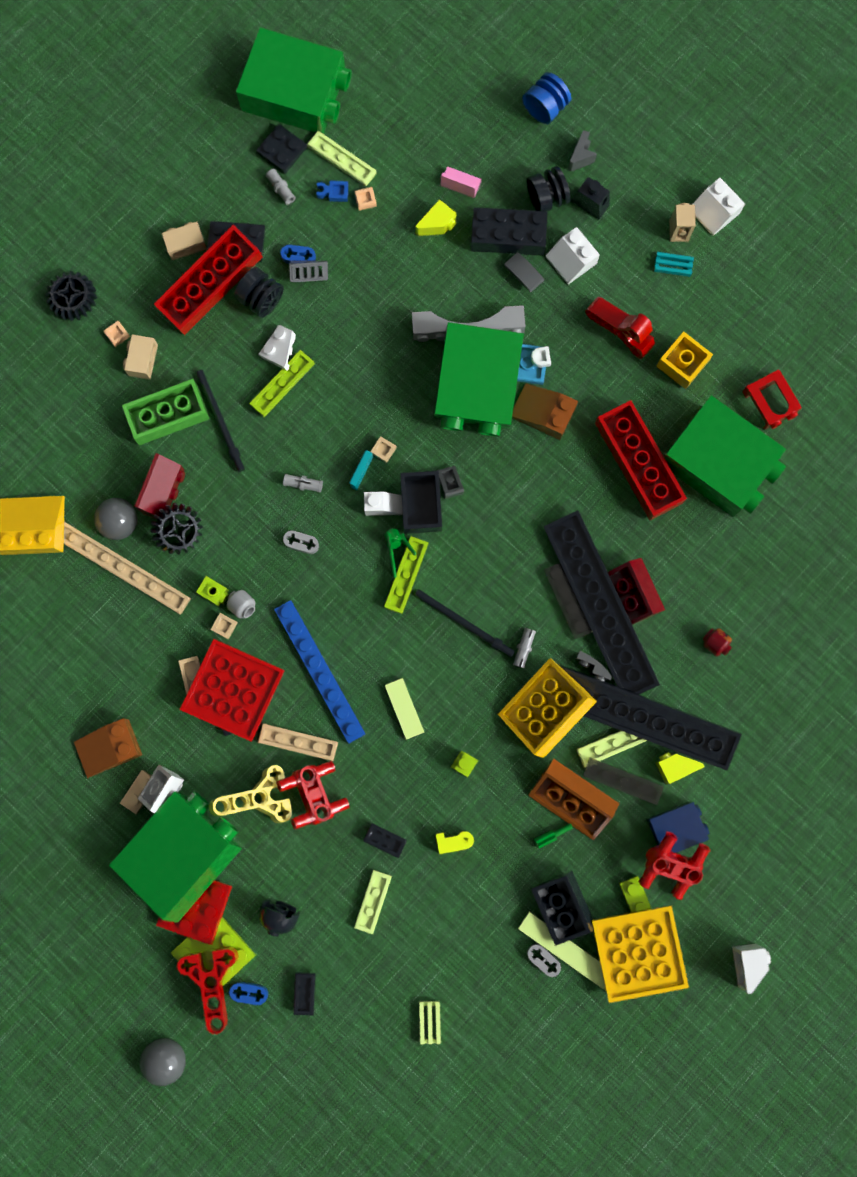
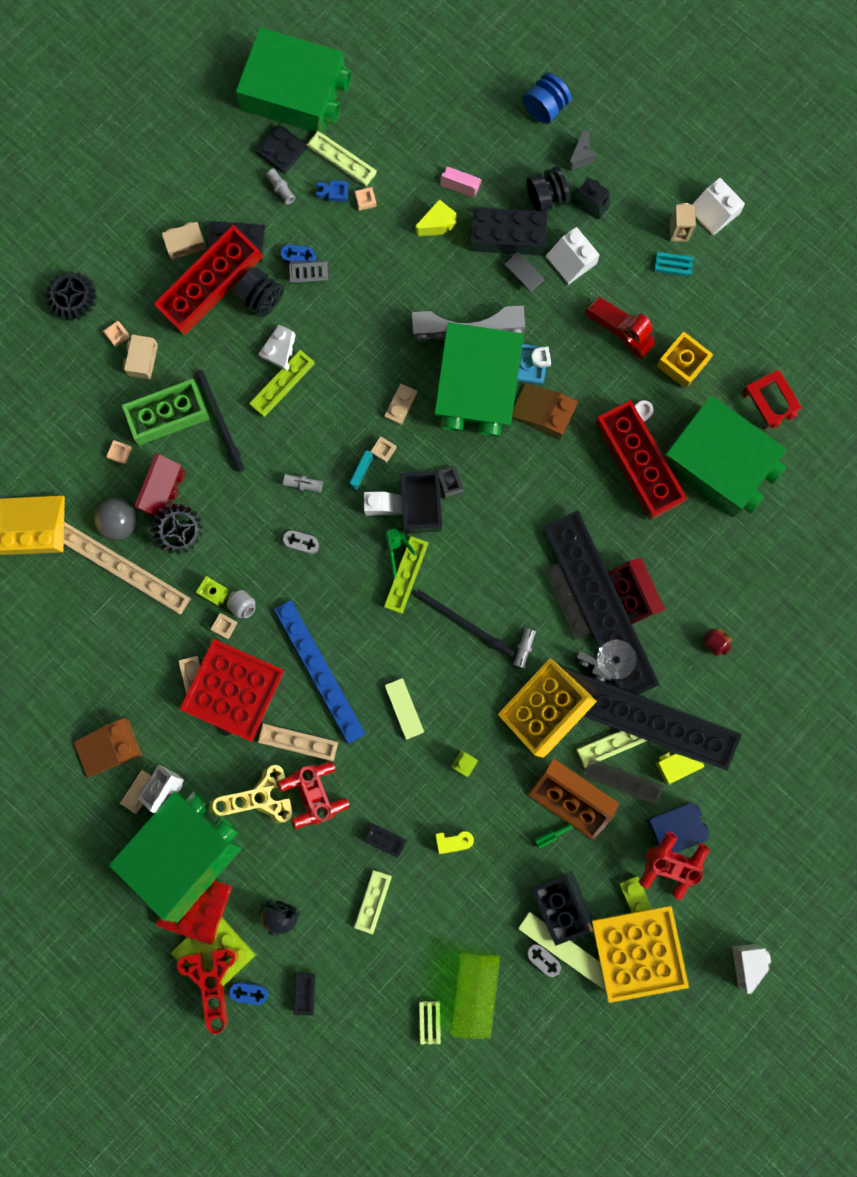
dark grey piece [140,1038,186,1086] -> none
none -> light nougat tile [106,440,132,465]
none -> tan plate [384,384,418,426]
none -> clear neon green slope [451,950,500,1039]
none -> clear dish [597,640,636,679]
none -> white tile [635,400,654,422]

